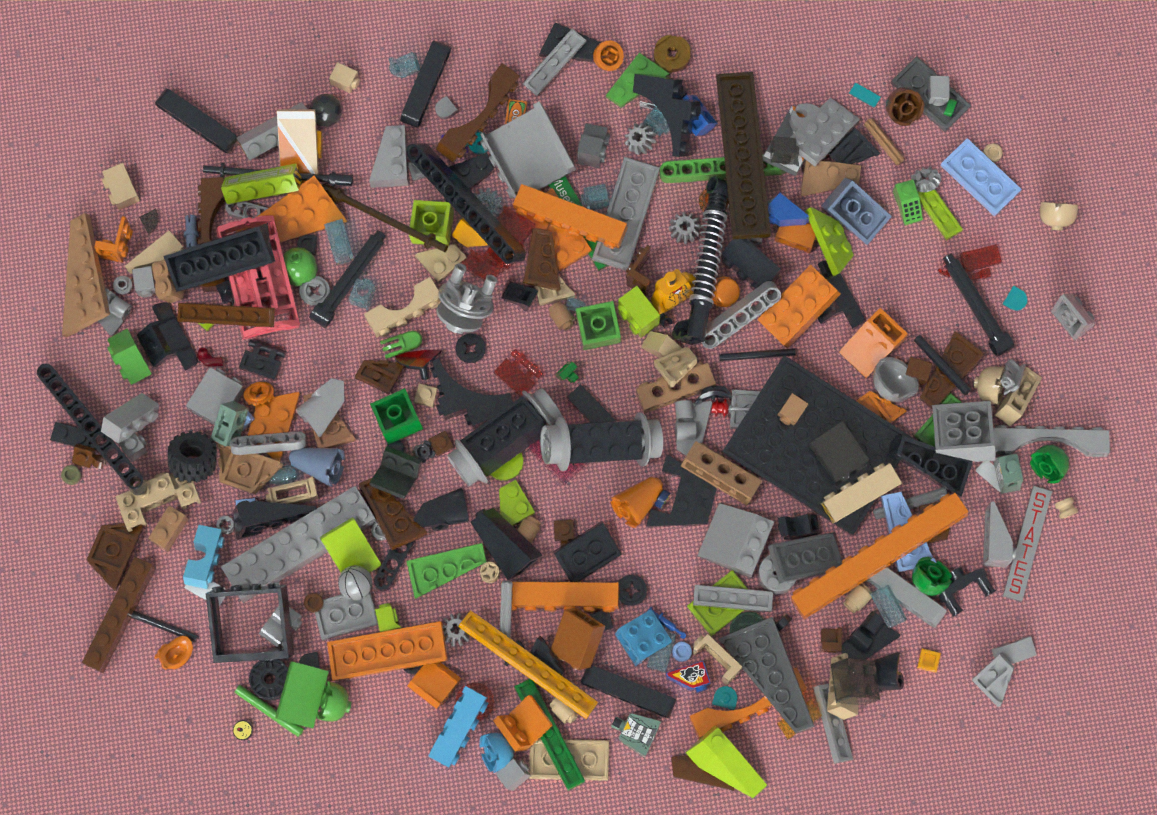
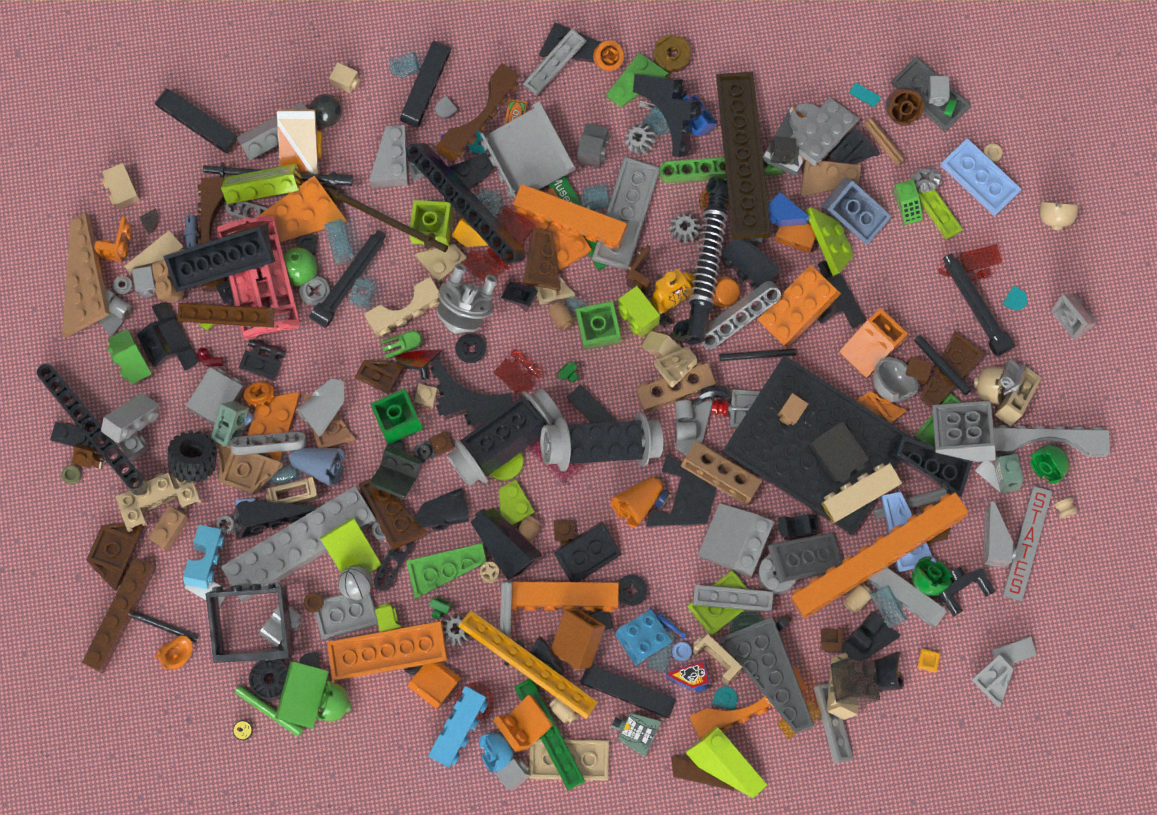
none -> green tile [429,596,453,620]

